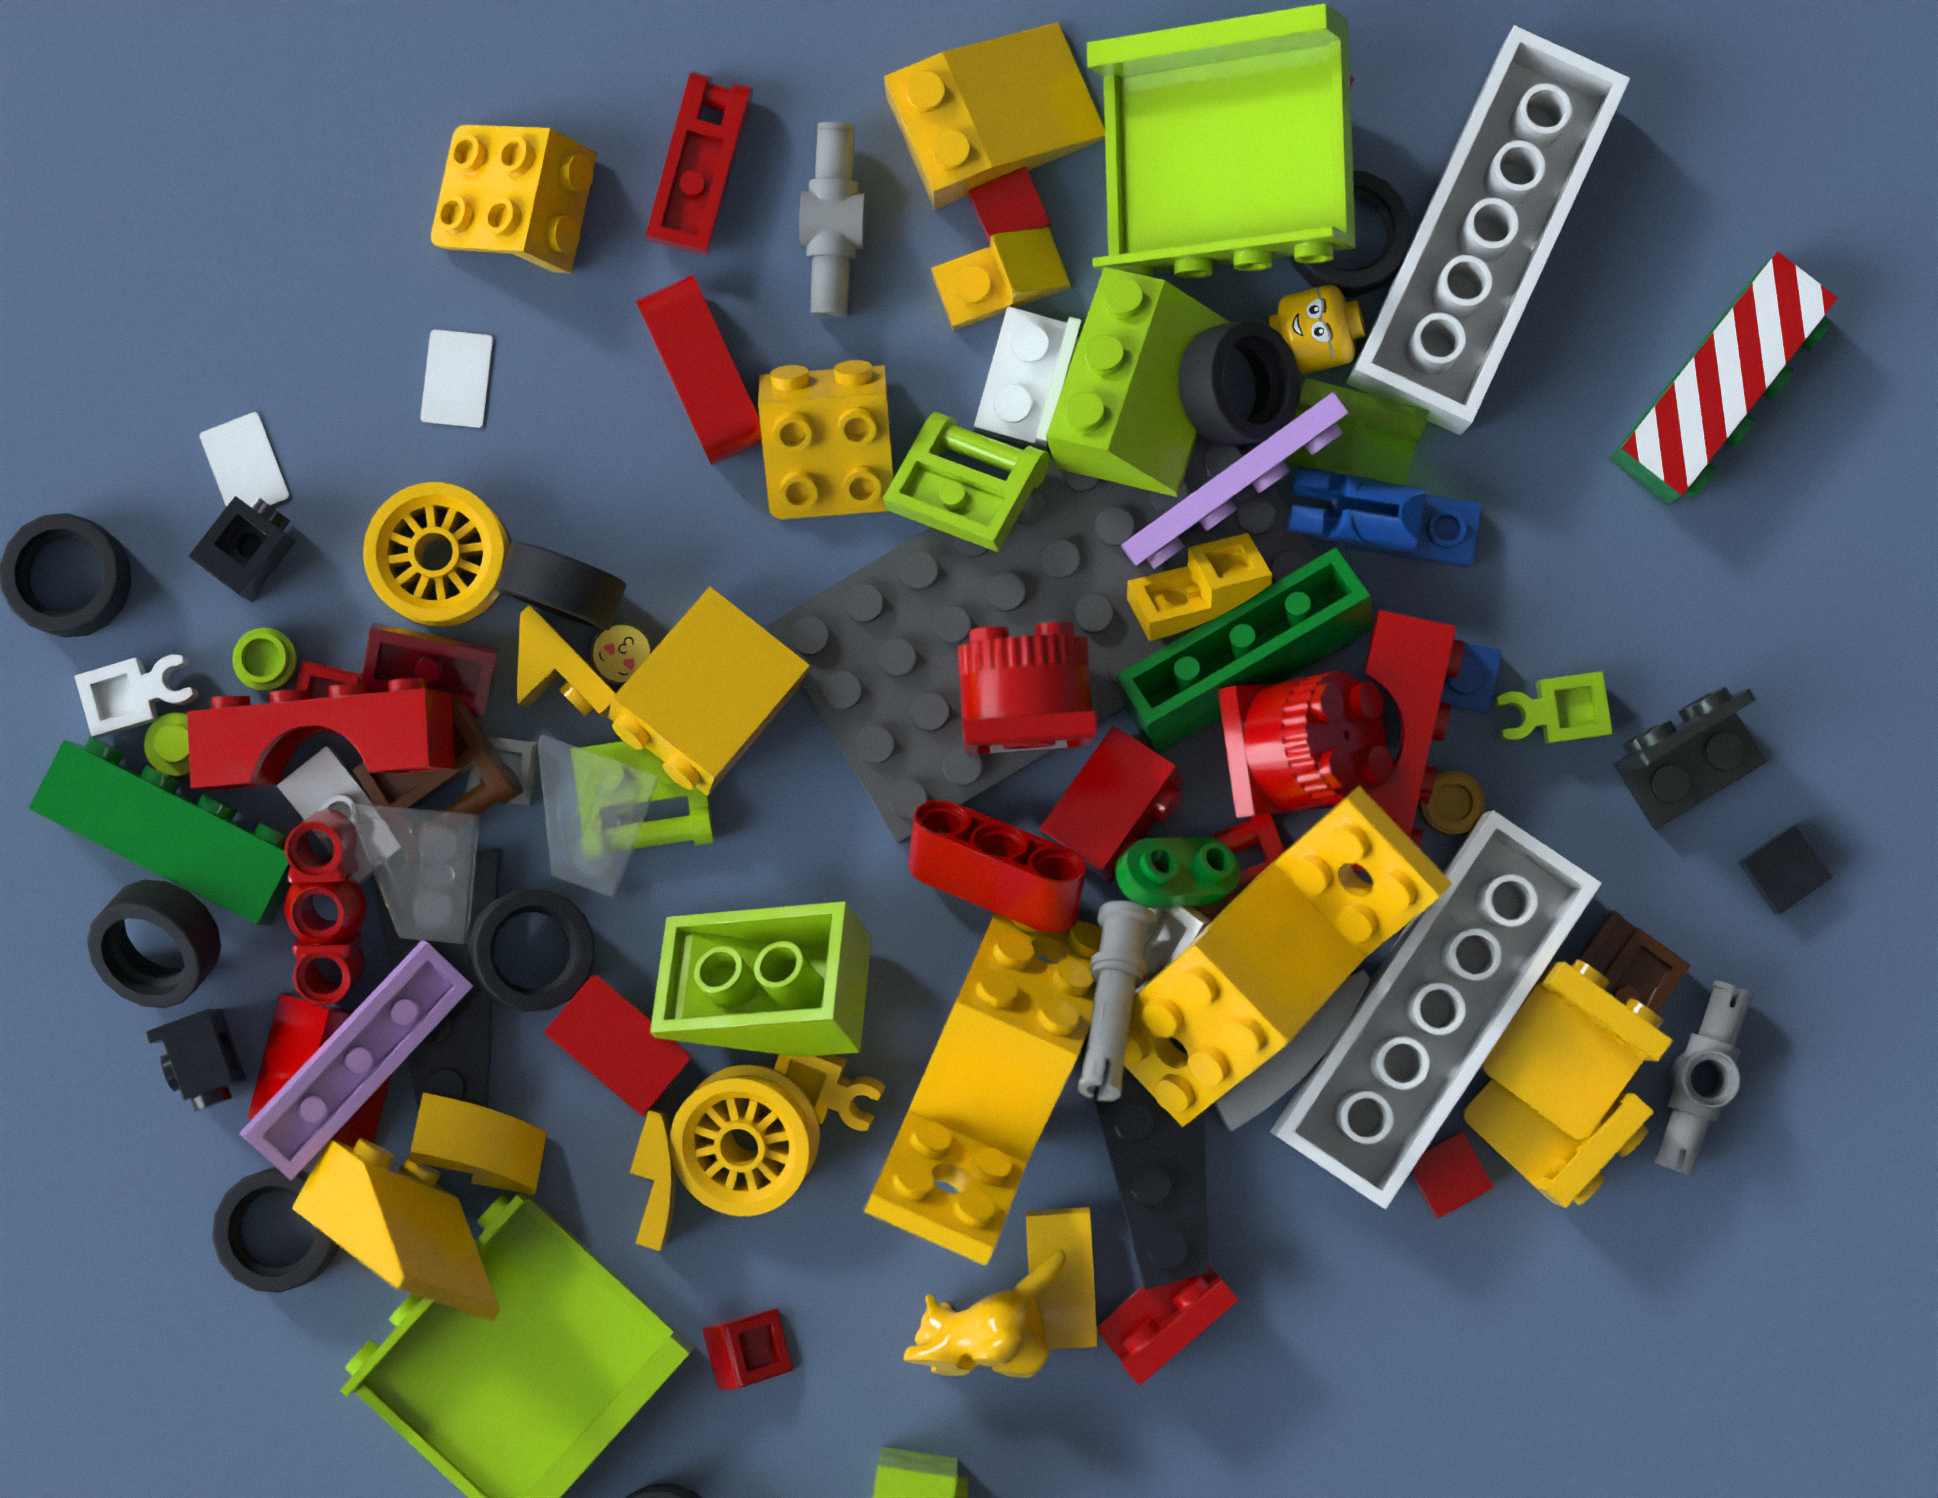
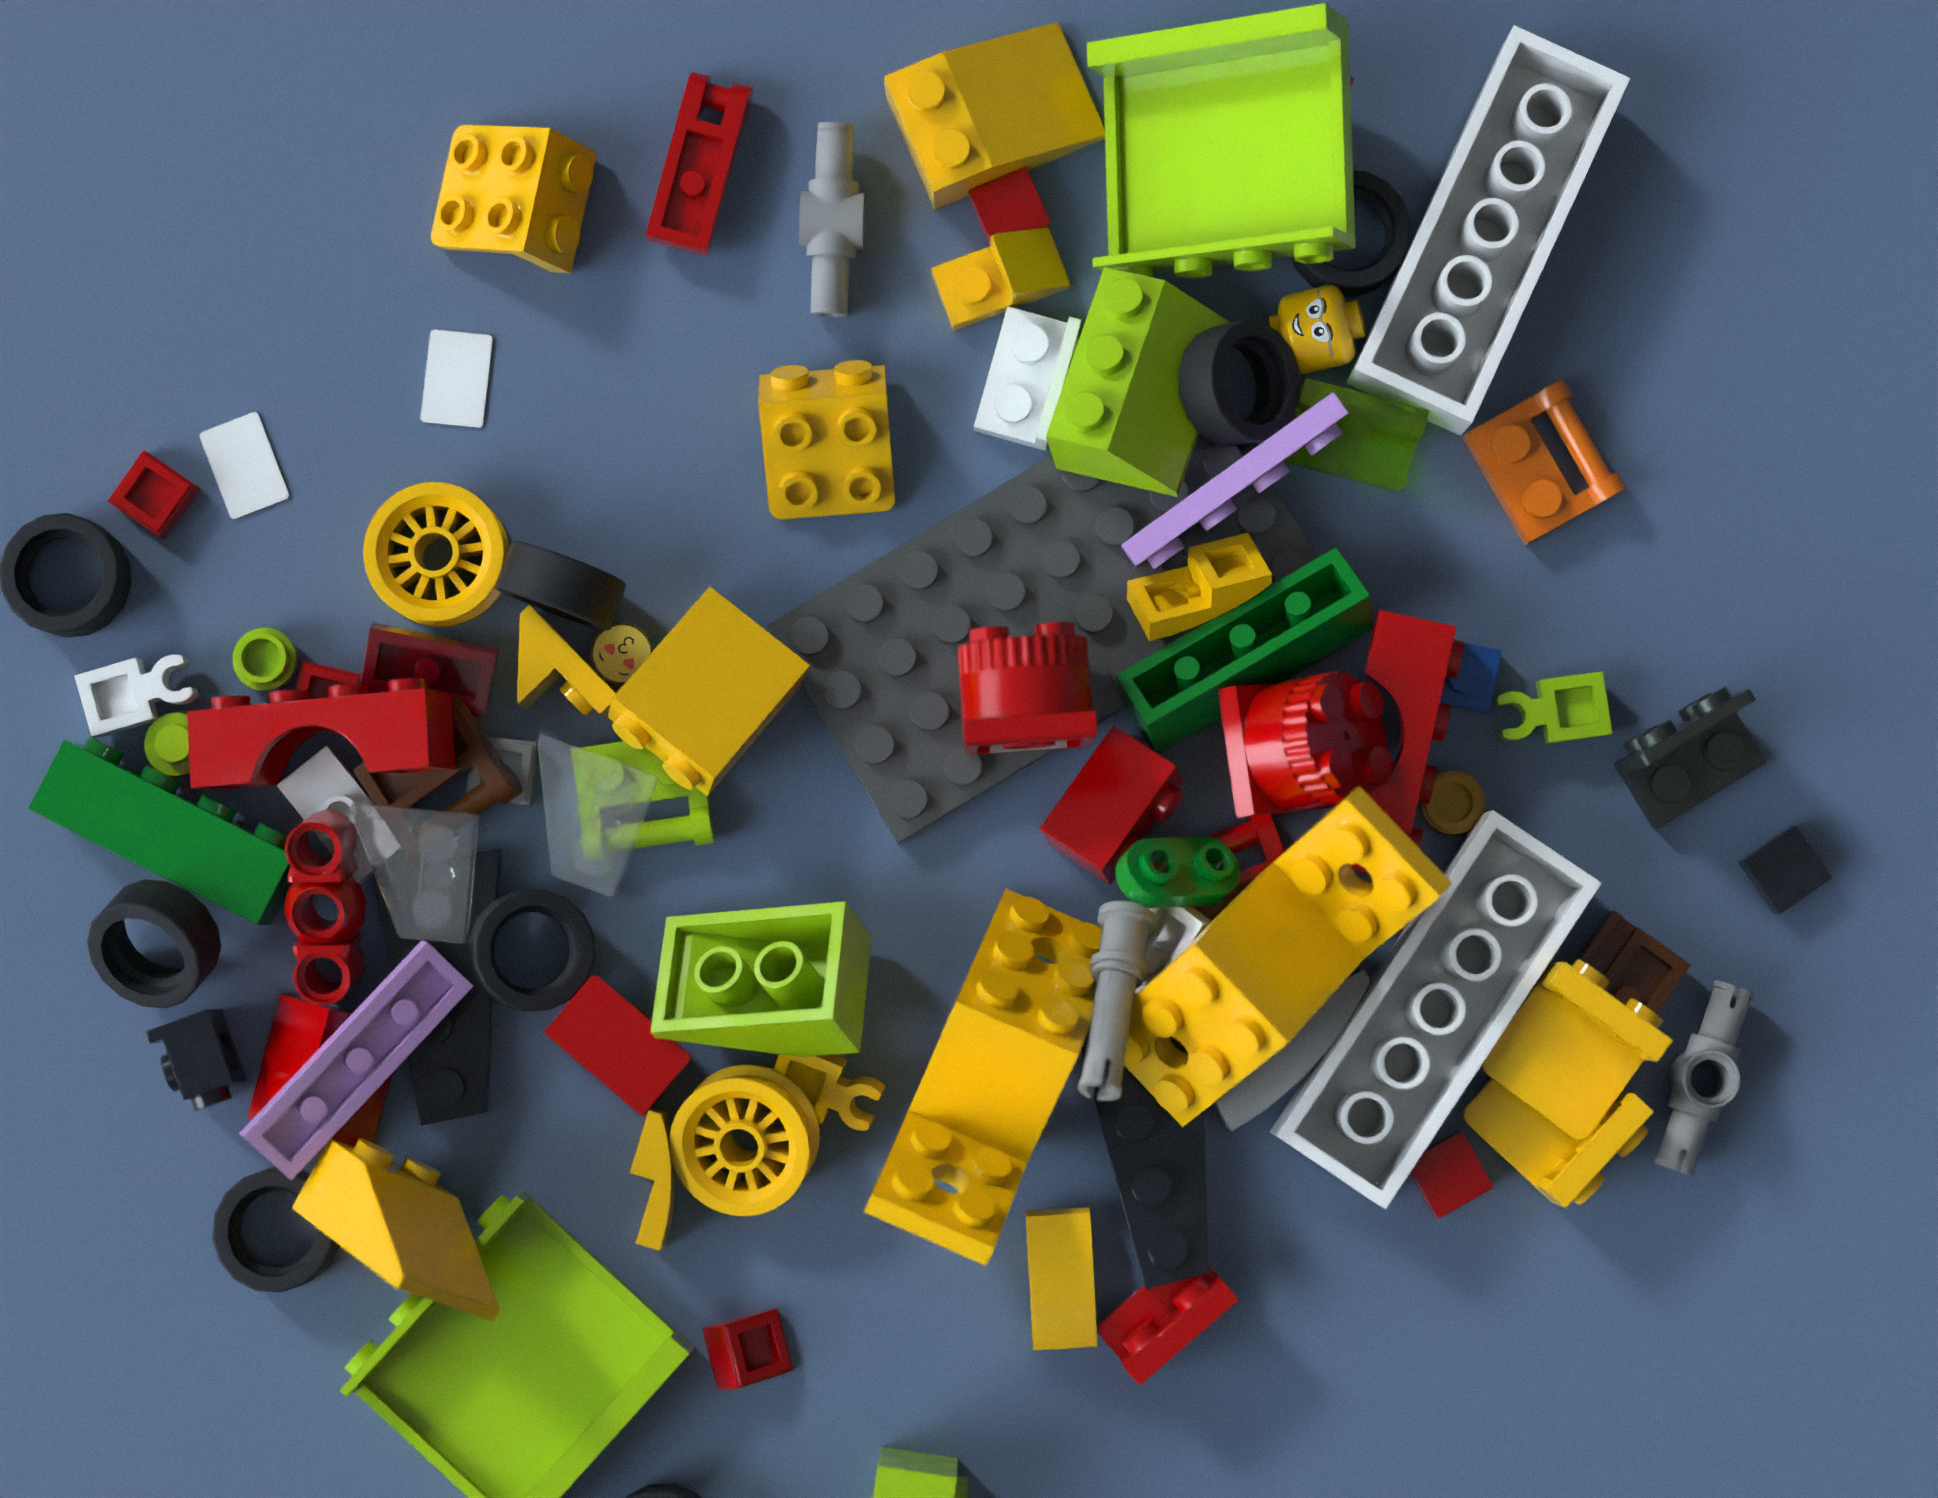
black brick [188,496,296,602] -> none
yellow slope [409,1092,547,1195] -> none
red beam [635,275,762,466] -> none
lime plate [882,412,1050,553] -> none
yellow animal [903,1249,1066,1378] -> none
red beam [908,800,1086,933] -> none
blue plate [1287,466,1482,569] -> none
brick [1609,251,1838,505] -> none
none -> red tile [108,450,200,539]
none -> orange plate [1462,379,1627,546]

